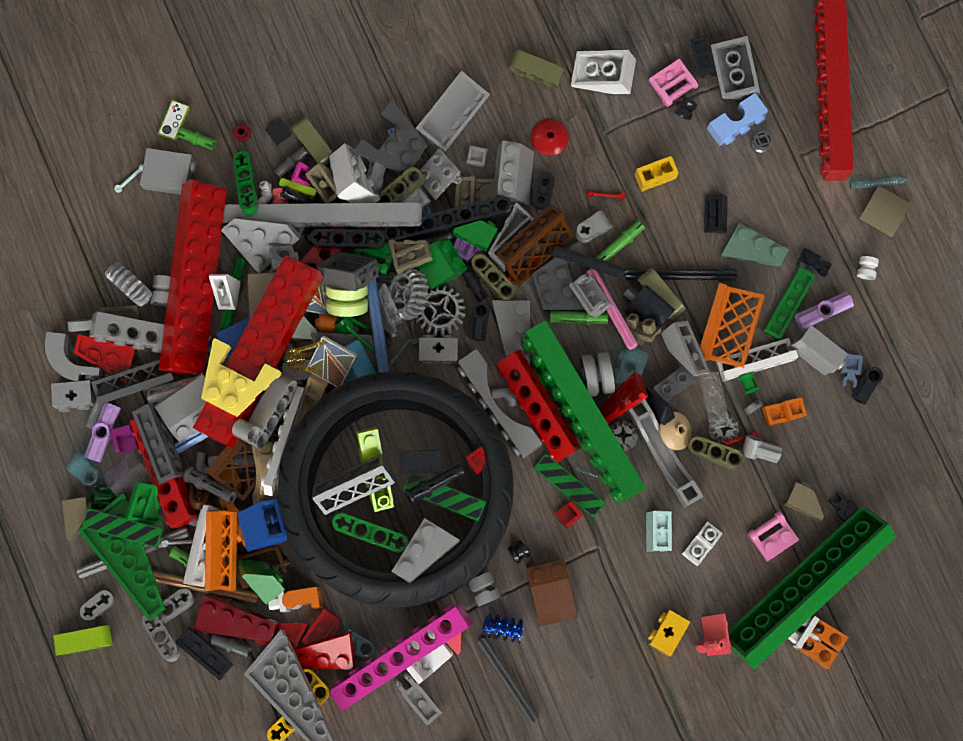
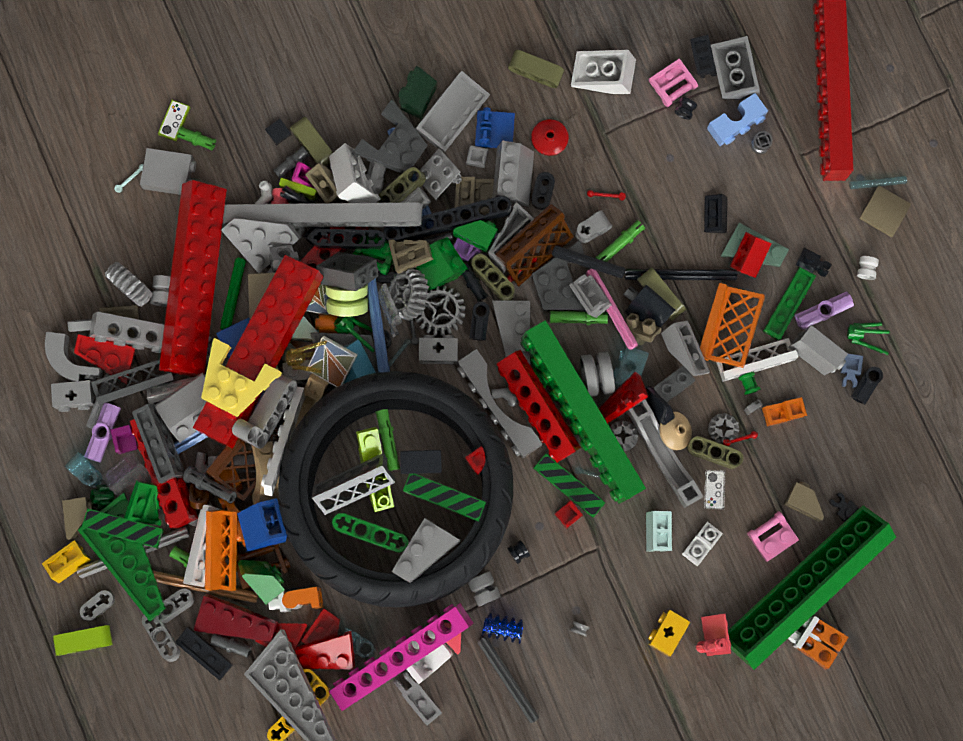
light grey hinge [161,539,193,547] -> none
white slope [209,274,240,310] -> none
dark red plate [232,124,251,142] -> none
green beam [233,151,258,215] -> none
black pin [404,464,465,506] -> none
reddish brown slope [525,559,577,627] -> none
yellow brick [634,156,679,192] -> none
clear tile [699,371,730,429] -> none
light grey piece [741,435,782,463] -> none
none -> yellow hinge [42,540,91,583]
none -> bright green pin [375,409,401,471]
none -> clear green slope [398,66,437,119]
none -> blue hinge [475,107,515,148]
none -> light grey bush [570,621,590,637]
none -> clear tile [704,470,726,510]
none -> red hinge [730,232,772,278]
none -> green plant [847,322,890,355]

